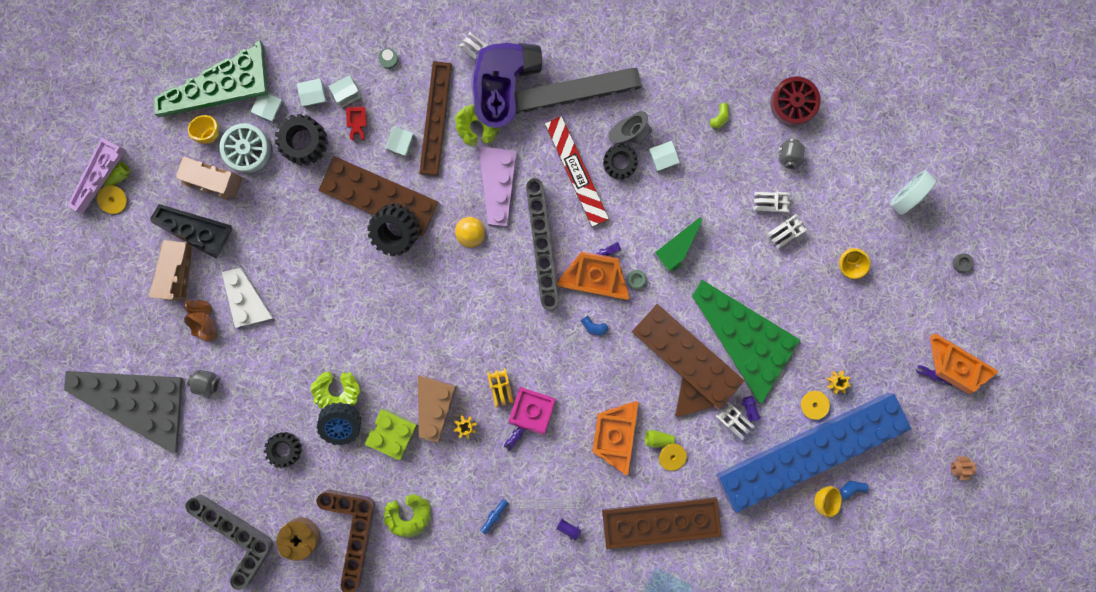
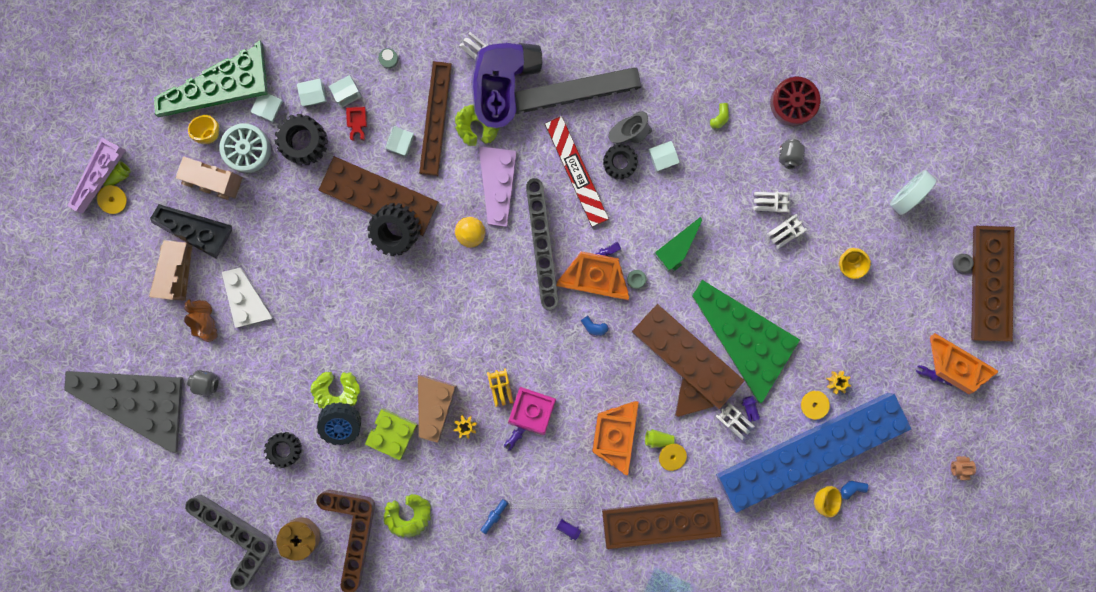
none -> reddish brown plate [971,225,1015,342]

